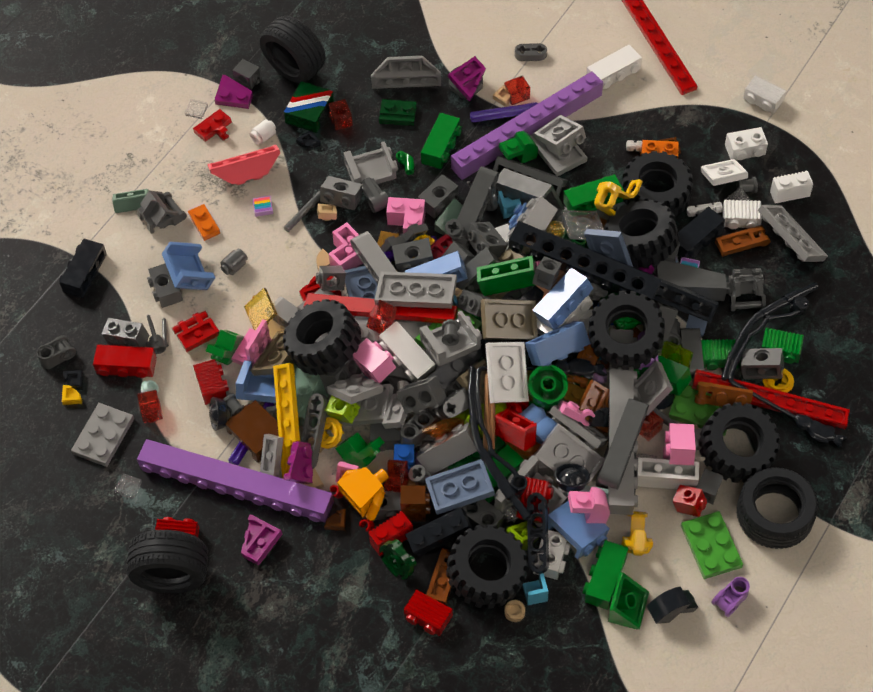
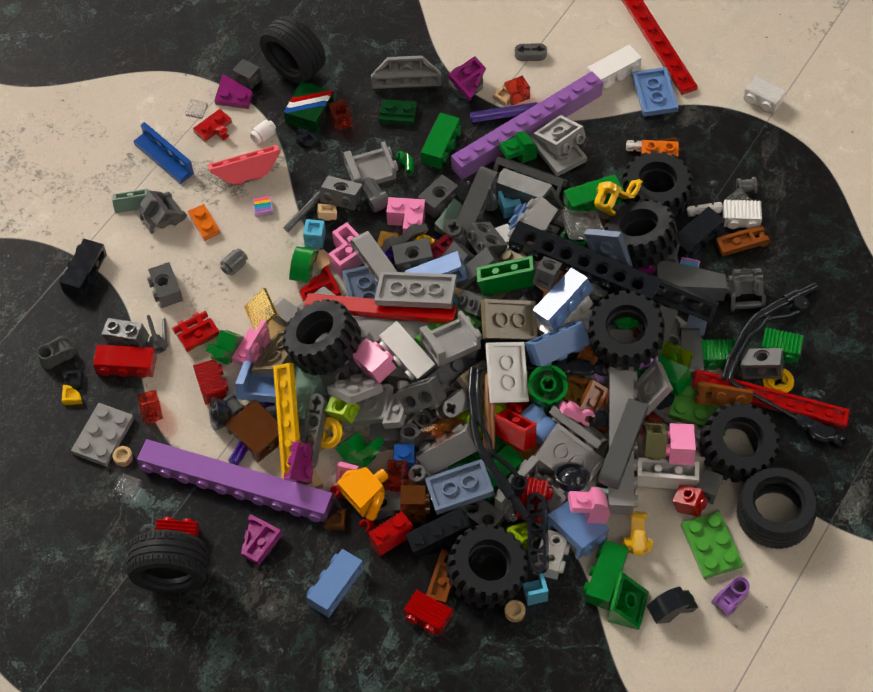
light aqua plate [141,380,159,399] -> none
medium blue panel [162,242,215,290] -> none
light grey plate [260,434,283,477] -> none
dark grey brick [316,266,346,291] -> none
clear red brick [366,300,397,334] -> none
dark green plate [379,539,416,580] -> none
dark grey bush [442,319,459,346] -> none
clear yellow plate [546,221,565,236] -> none
white plate [701,159,748,186] -> none
white brick [725,127,768,160] -> none
light grey plate [757,205,828,262] -> none
white brick [770,171,813,203] -> none
none -> tan tile [112,446,133,467]
none -> blue fence [134,122,194,184]
none -> green brick [289,246,319,283]
none -> medium azure brick [303,219,326,248]
none -> medium blue brick [306,549,364,618]
none -> medium blue plate [632,67,679,117]
none -> olive brick [642,423,667,460]

